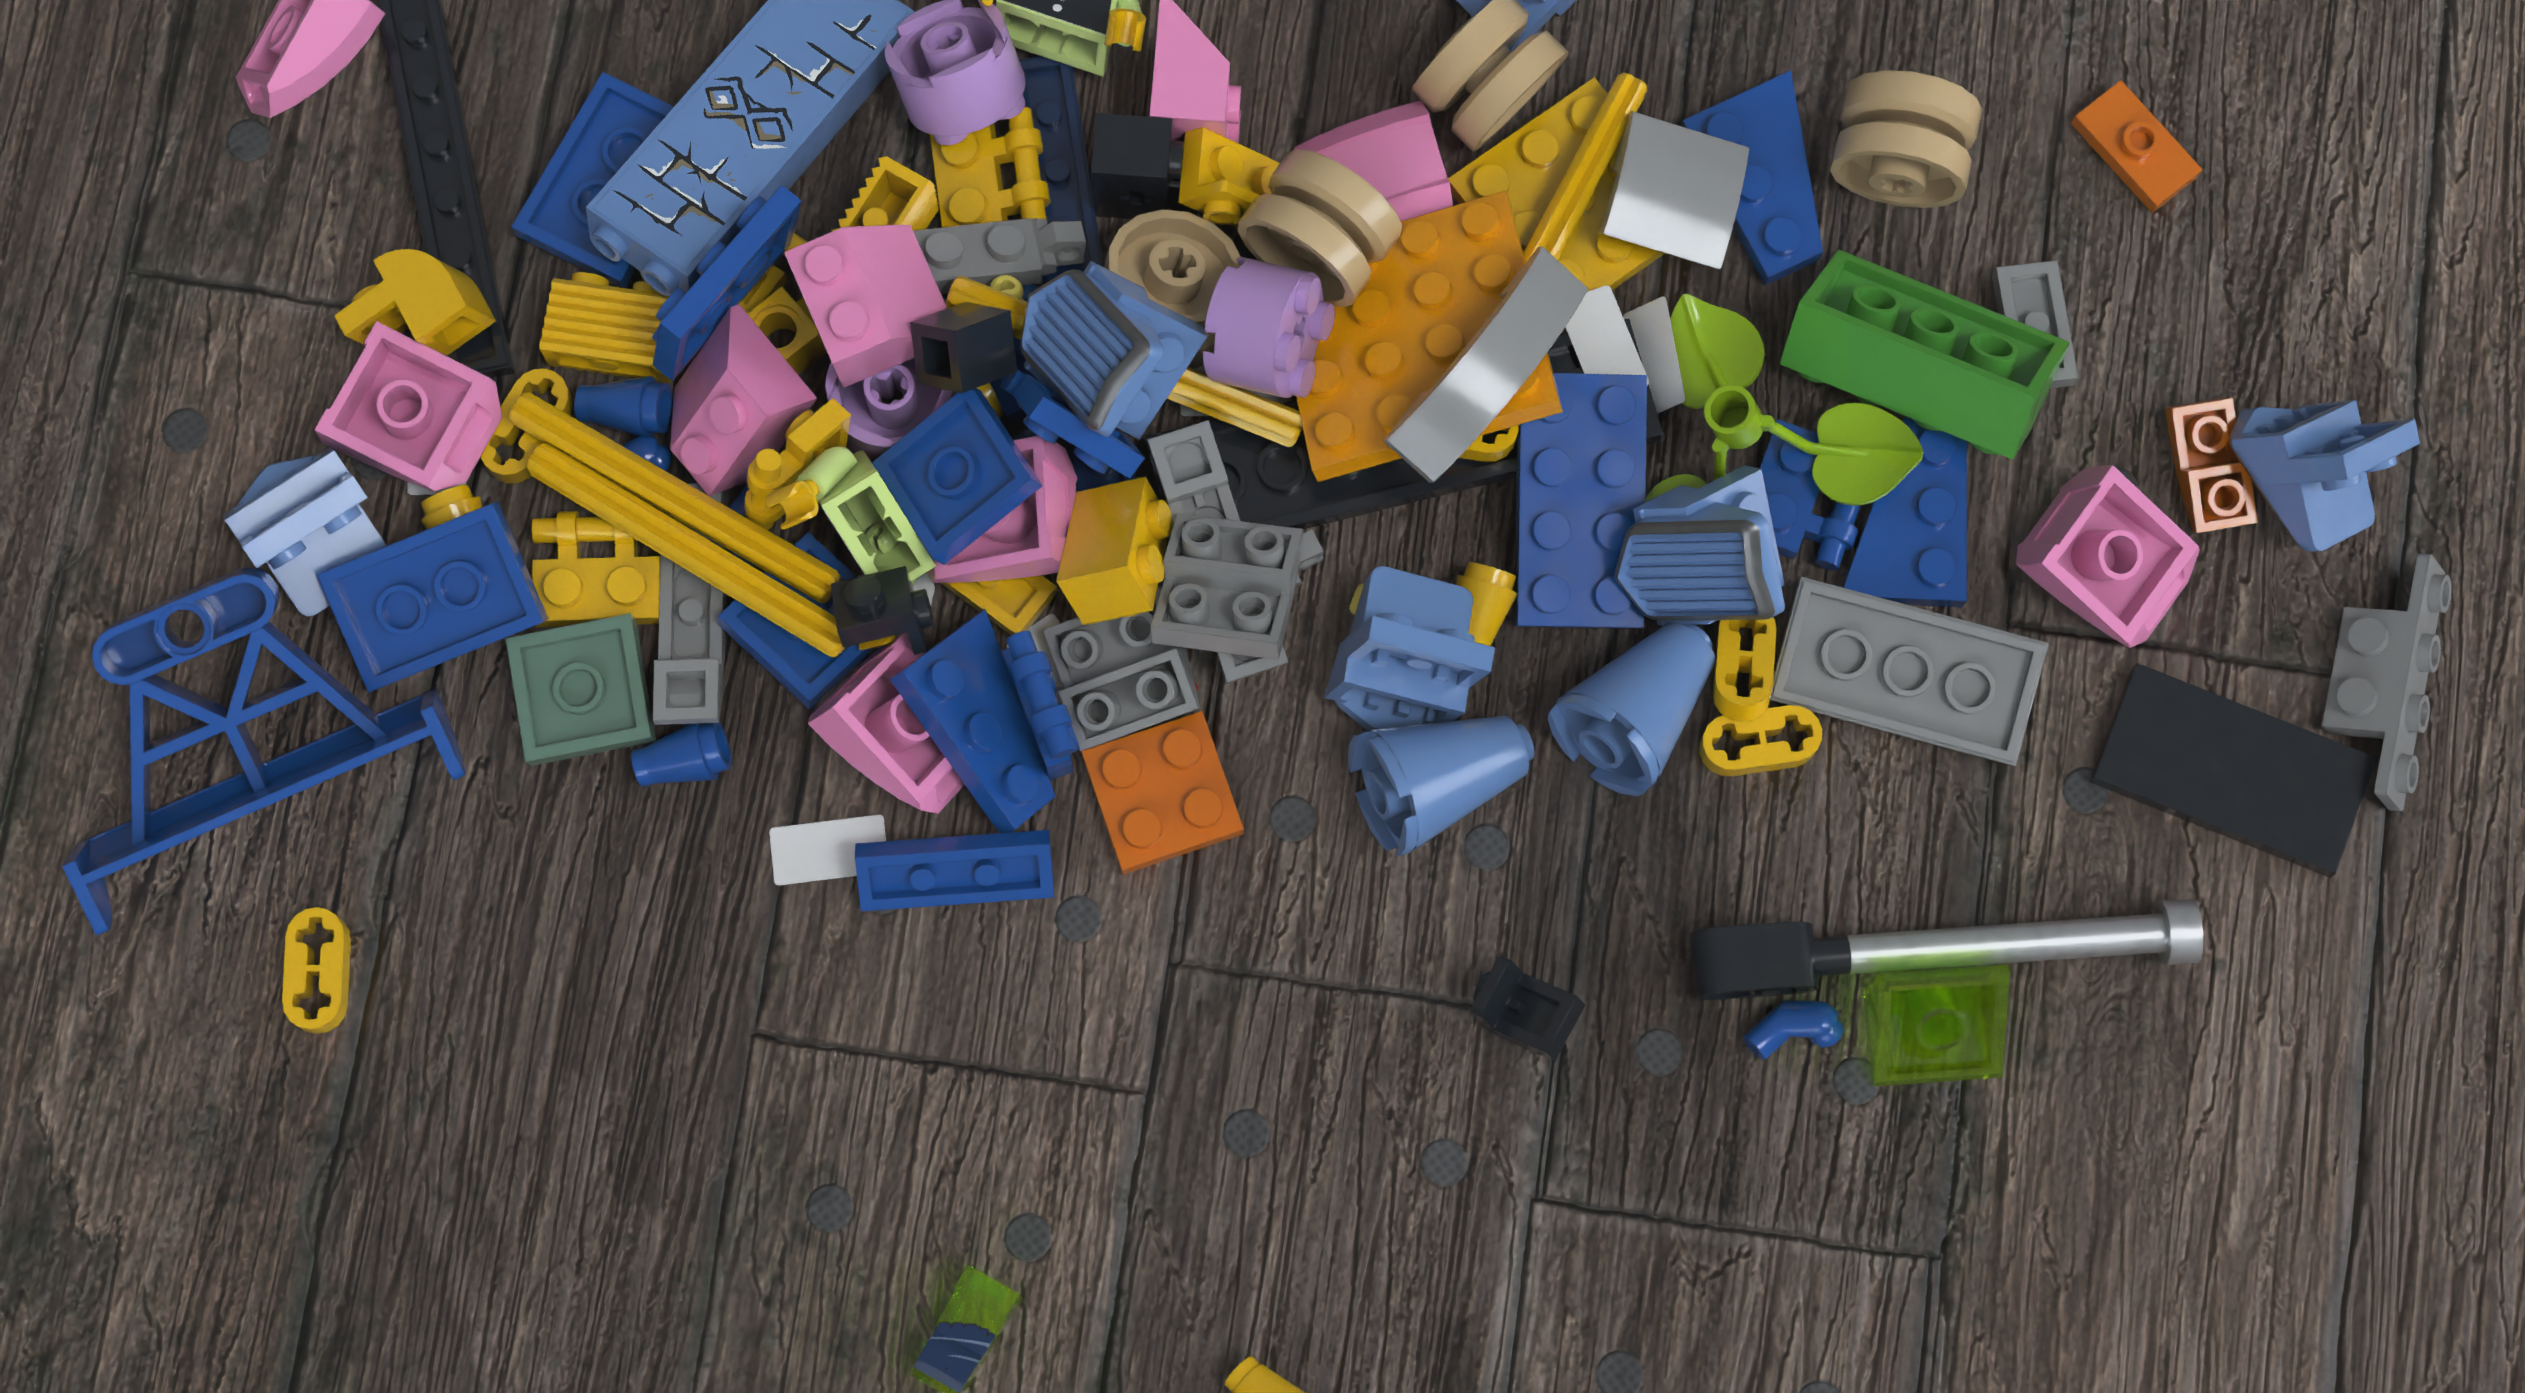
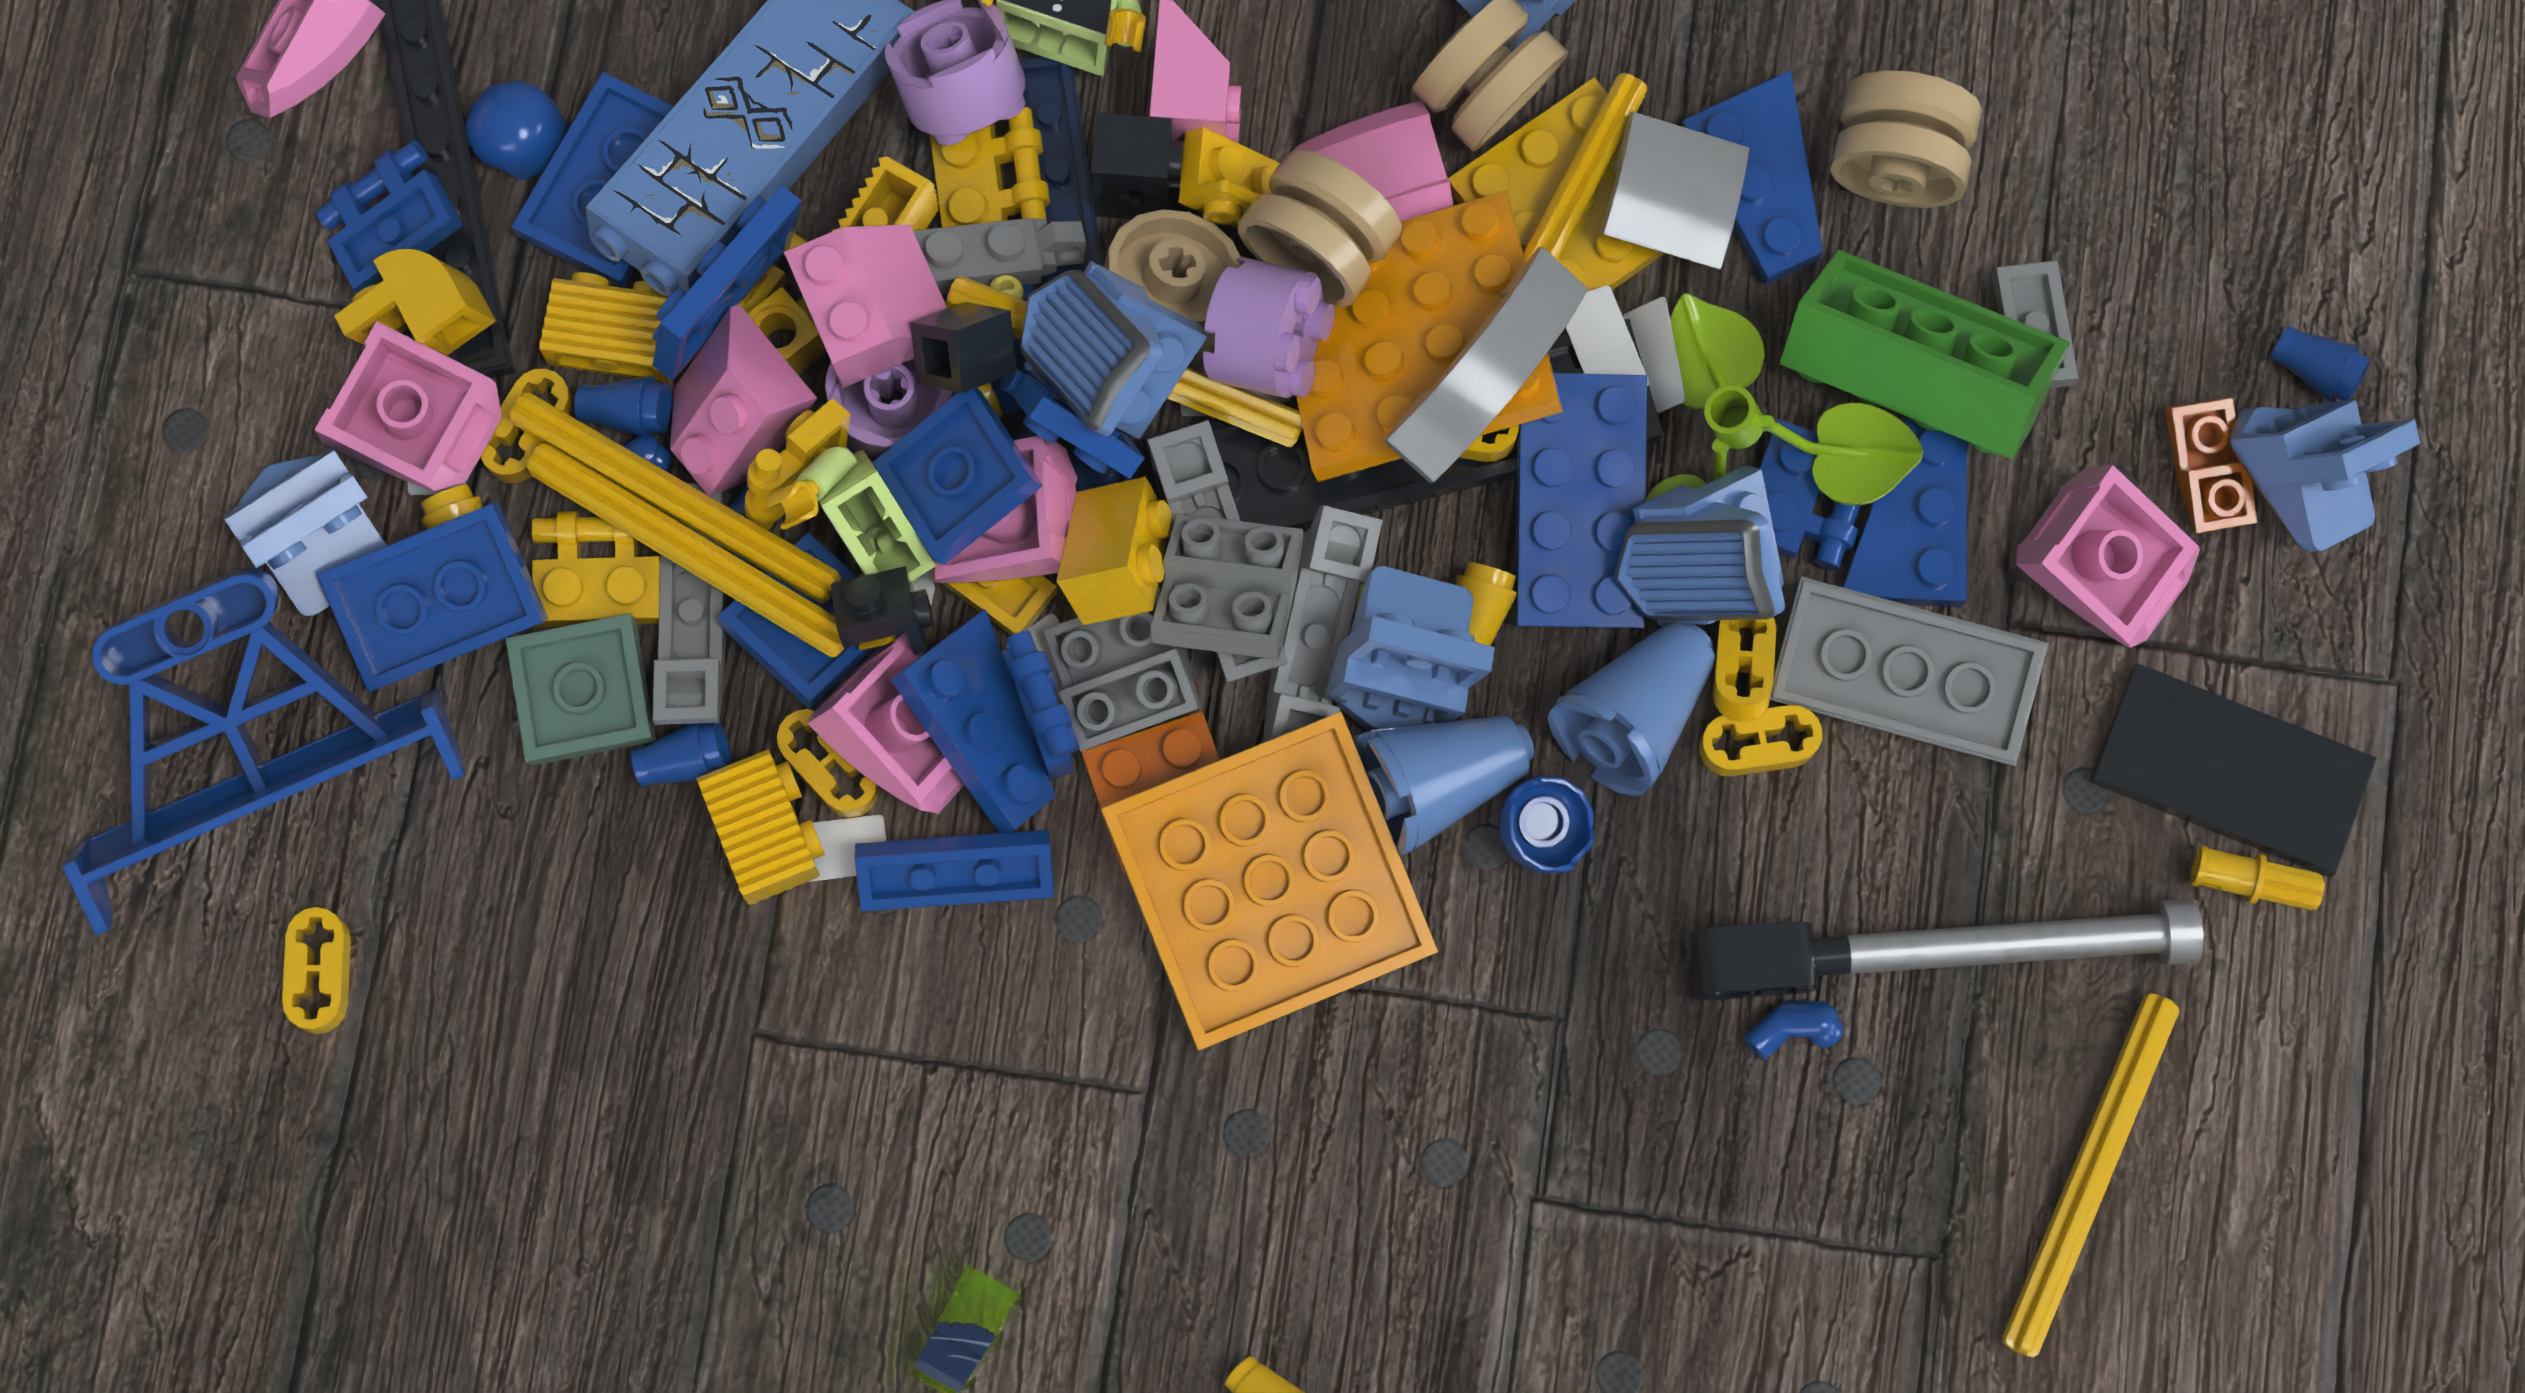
black bracket [1471,956,1585,1061] -> none
clear neon green slope [1862,965,2010,1086] -> none
orange plate [2071,80,2203,213] -> none
light grey bracket [2322,553,2451,811] -> none
none -> blue plate [316,140,463,292]
none -> blue hair [464,80,569,180]
none -> yellow brick [696,749,825,905]
none -> yellow beam [777,709,880,818]
none -> light orange plate [1100,712,1438,1051]
none -> light grey slope [1263,505,1383,743]
none -> blue hair [1498,776,1594,874]
none -> yellow axle [2002,993,2179,1357]
none -> yellow axle [2190,845,2325,911]
none -> blue cone [2271,326,2371,402]

